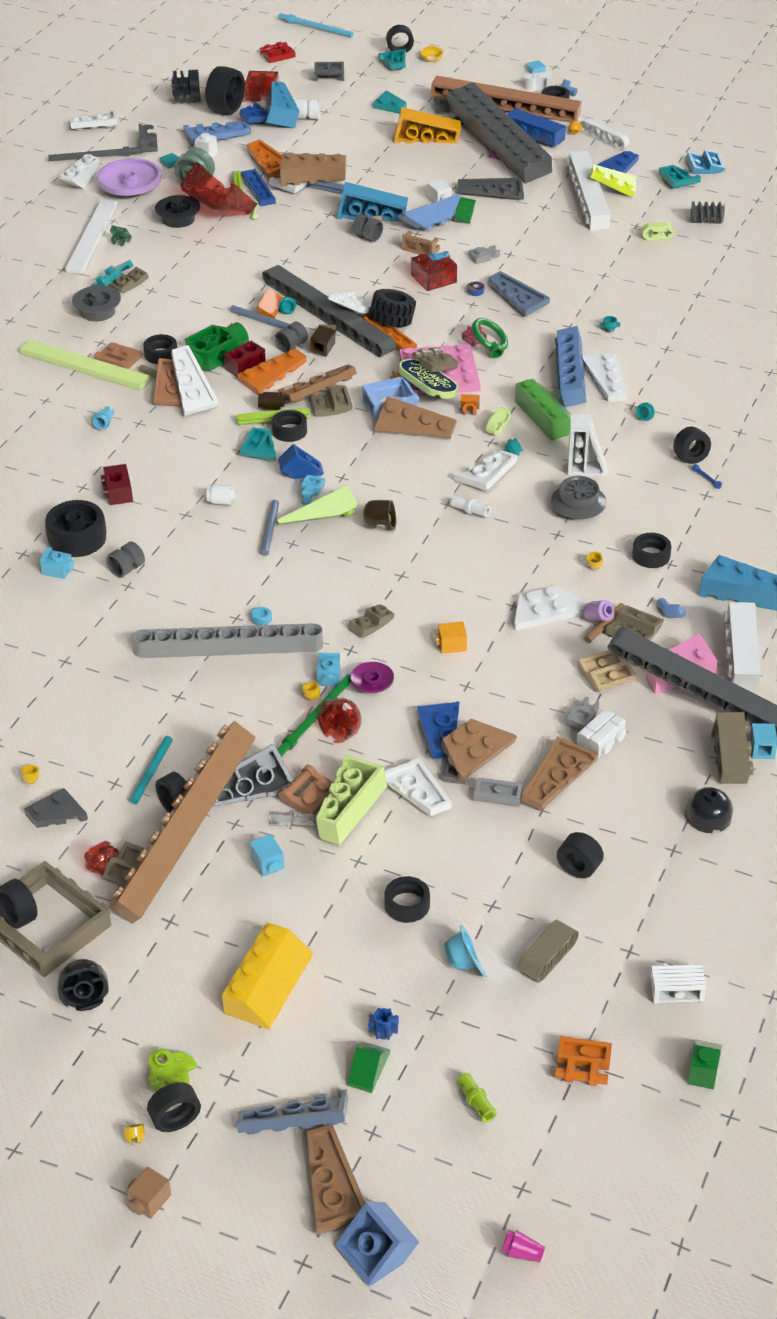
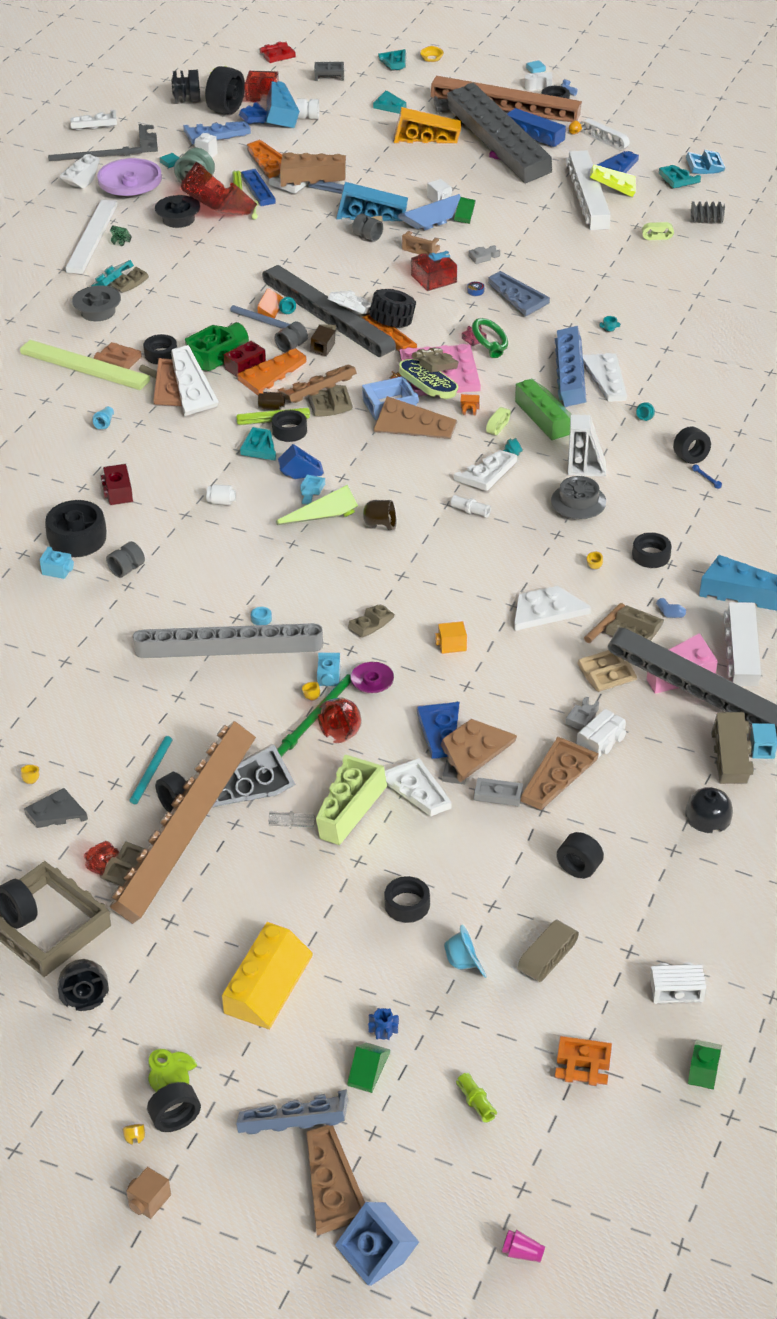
medium azure brick [250,834,284,877] -> none
sand blue bar [261,500,279,556] -> none
nougat plate [278,764,334,819] -> none
medium azure bar [279,13,354,38] -> none
black tyre [386,25,414,53] -> none
dark grey wing [458,178,524,199] -> none
lavender brick [583,600,614,622] -> none

